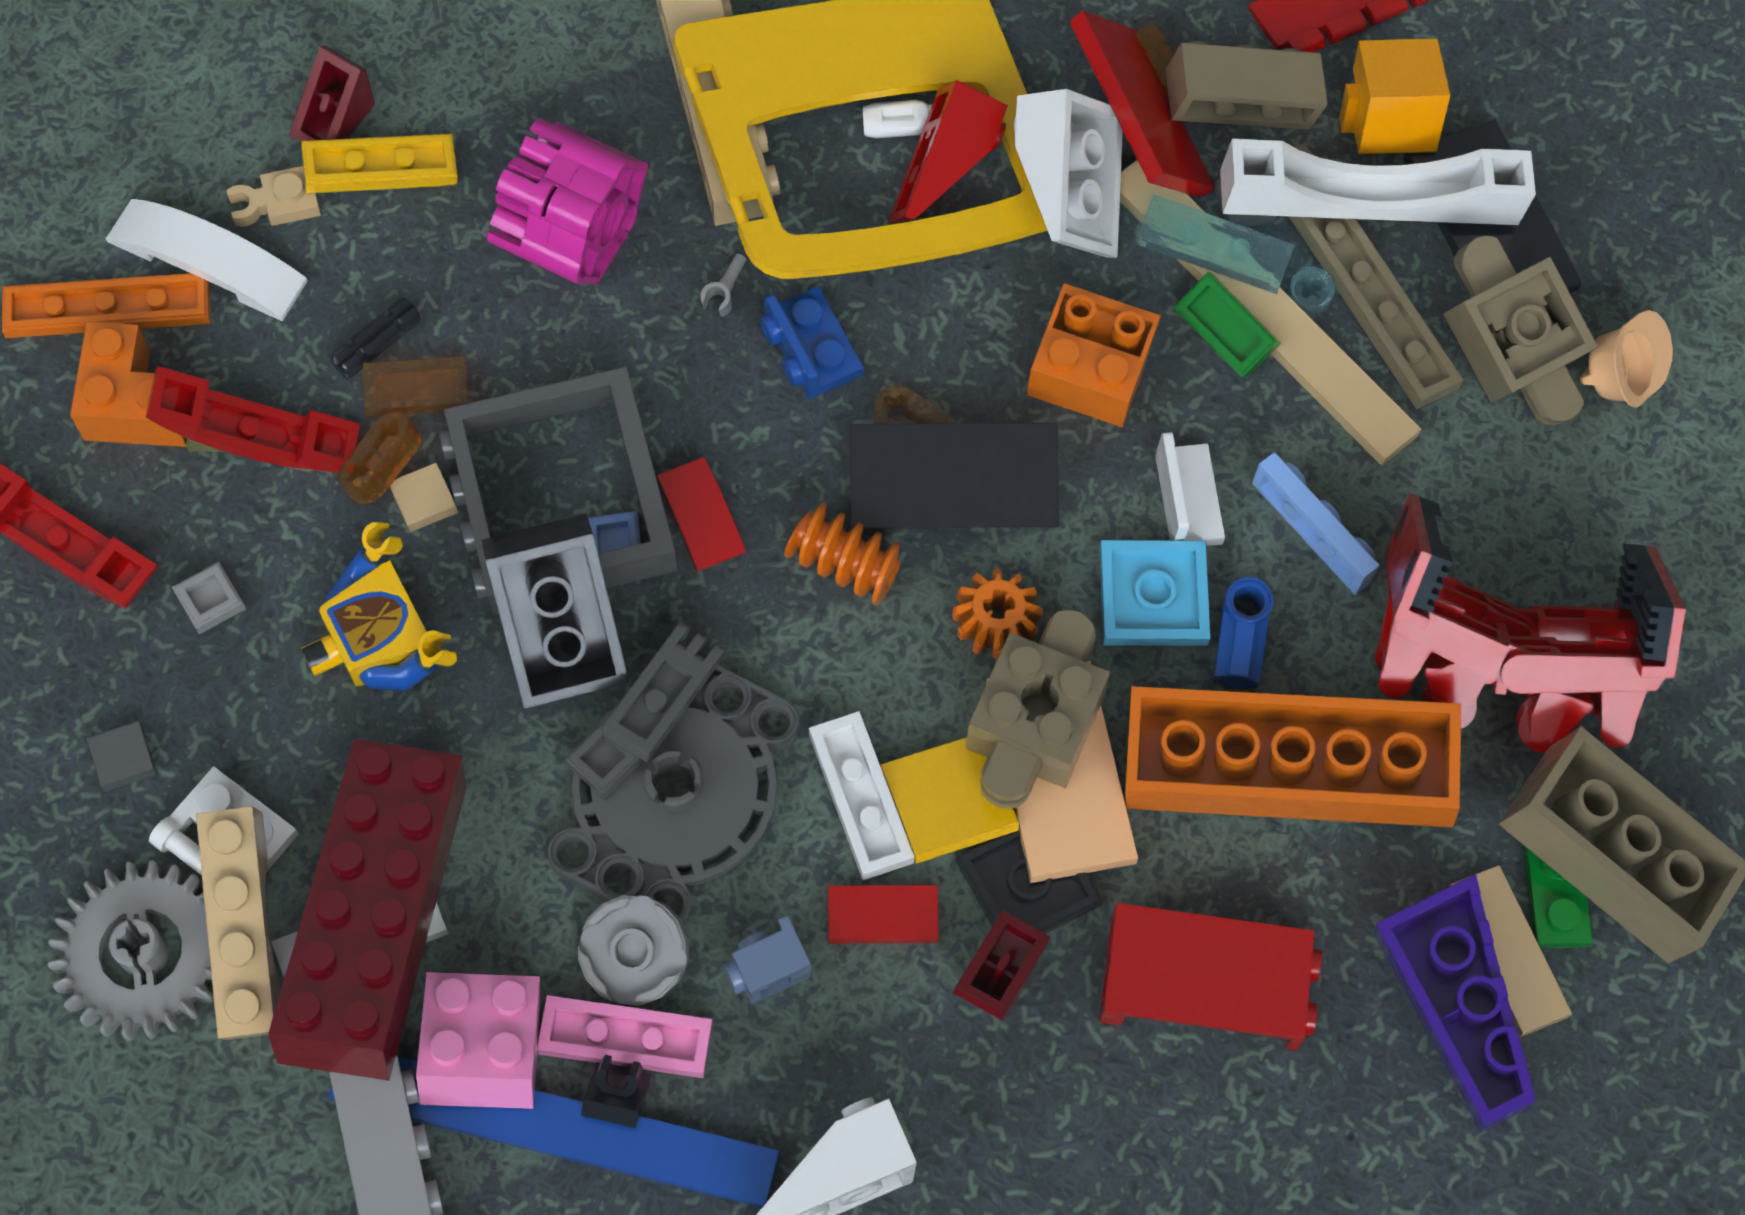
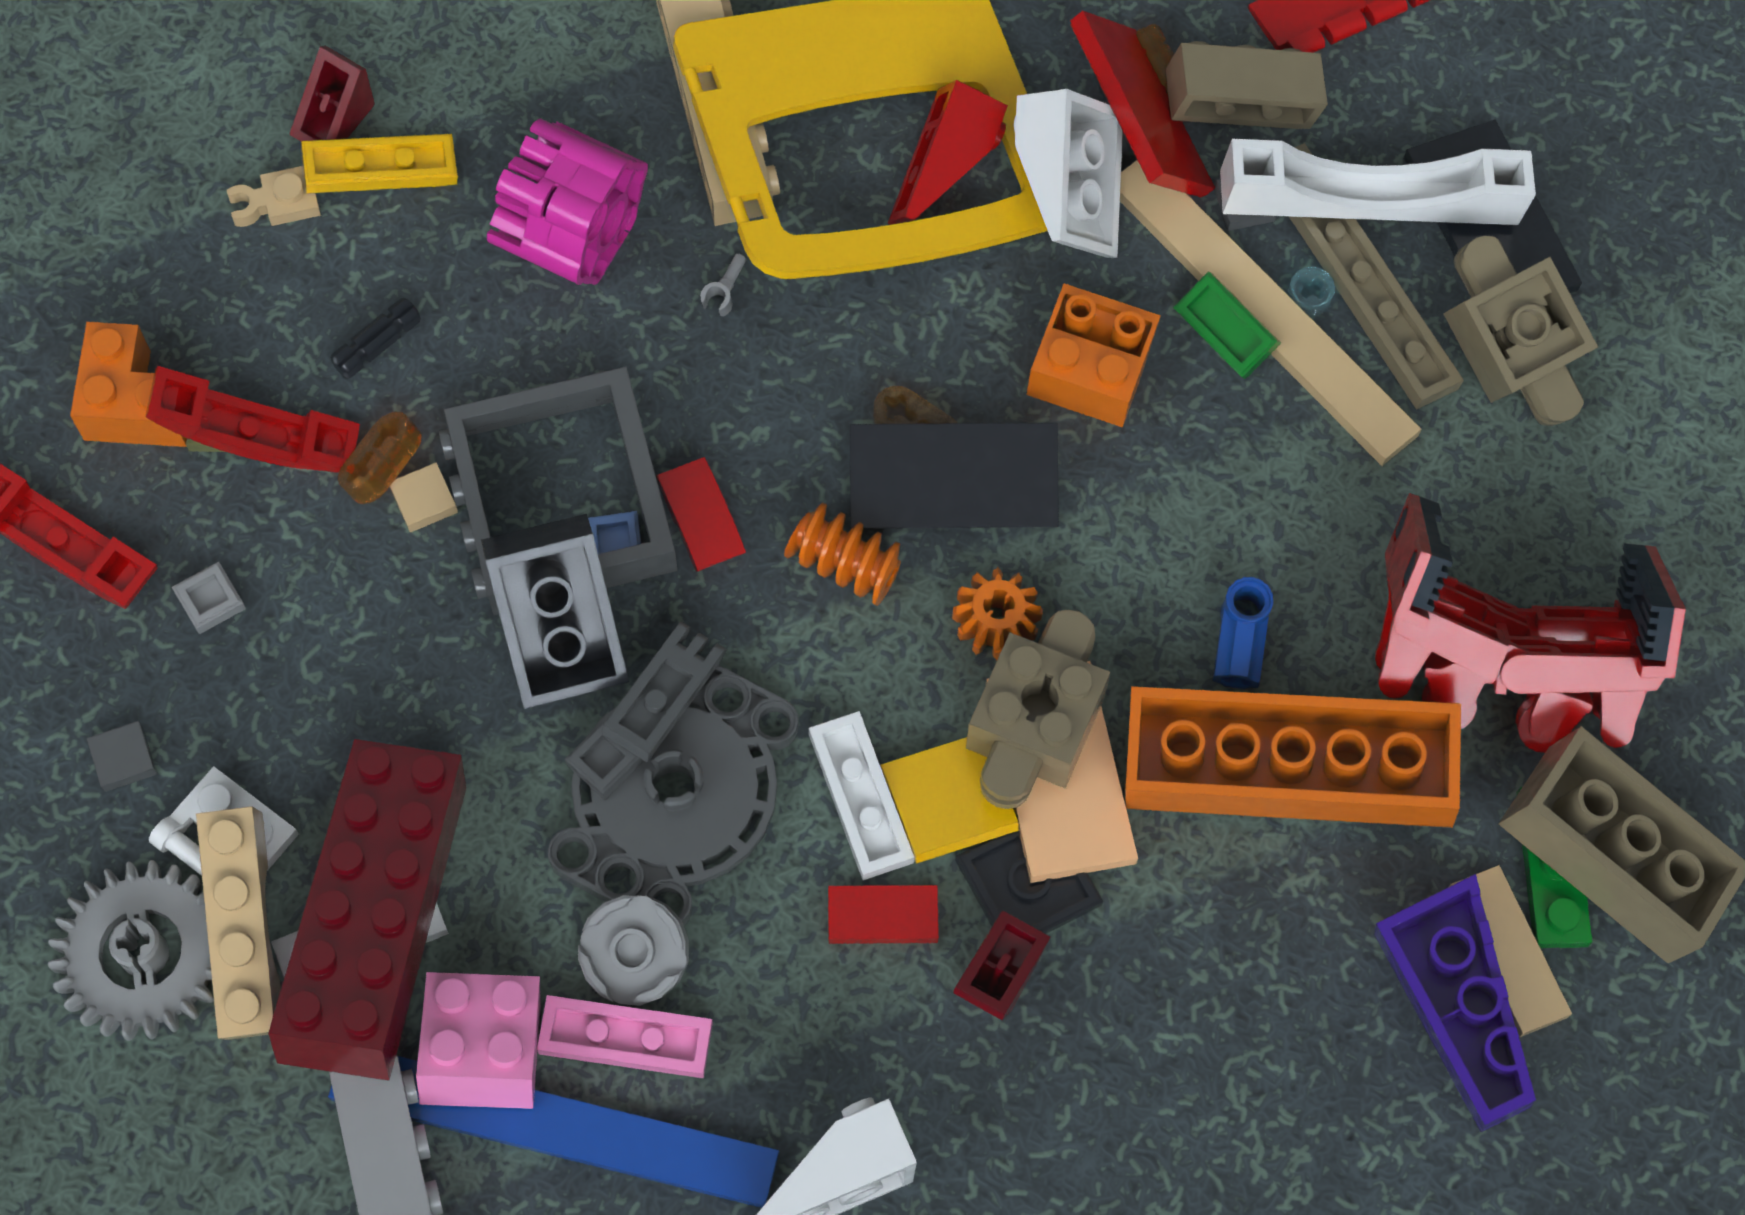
orange tile [2,273,211,338] -> none
white slope [106,199,308,321] -> none
torso [301,522,457,691] -> none
clear orange tile [363,357,469,417] -> none
black tile [581,1055,651,1128] -> none
sand blue brick [722,916,811,1005] -> none
blue bracket [759,286,864,400] -> none
white piece [863,100,932,138] -> none
medium azure plate [1099,540,1210,646] -> none
red panel [1100,903,1322,1050] -> none
clear light blue tile [1135,194,1295,294] -> none
white panel [1155,432,1225,546] -> none
light blue plate [1252,452,1380,596] -> none
light orange plate [1339,38,1450,154] -> none
light nougat piece [1579,310,1673,408] -> none

